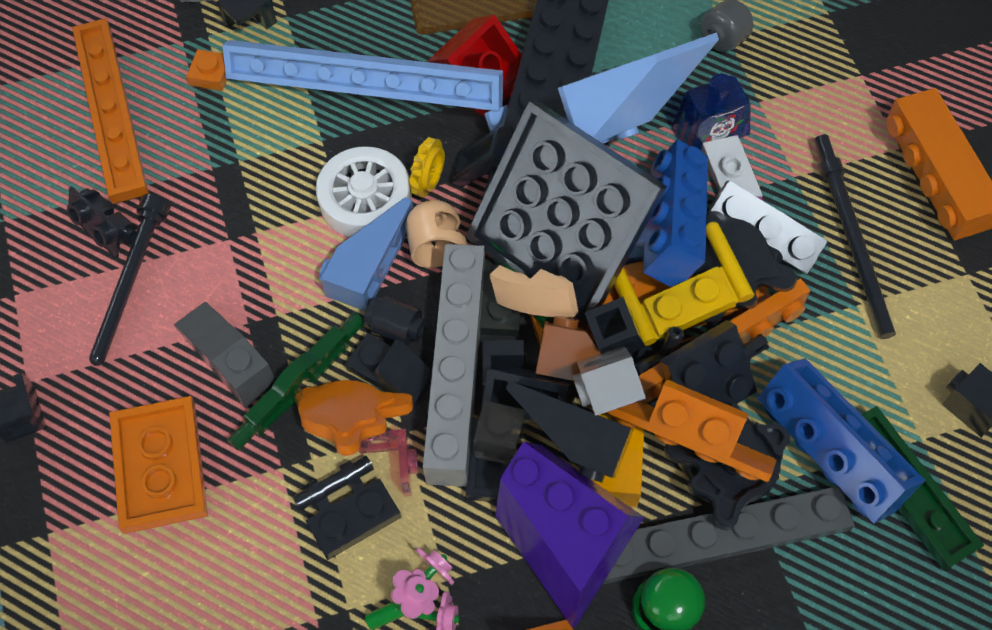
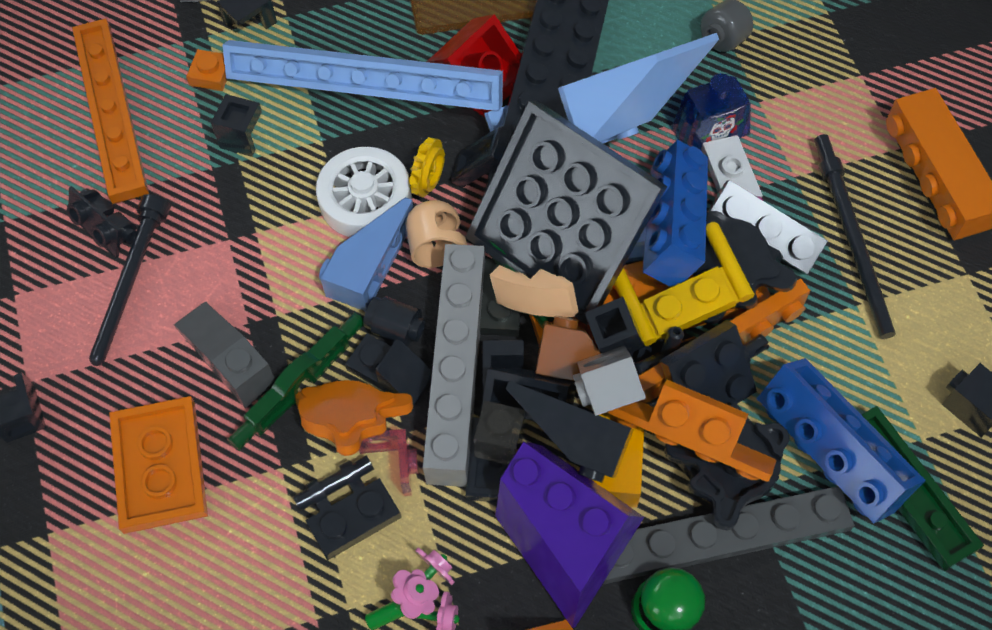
none -> black panel [211,94,262,157]

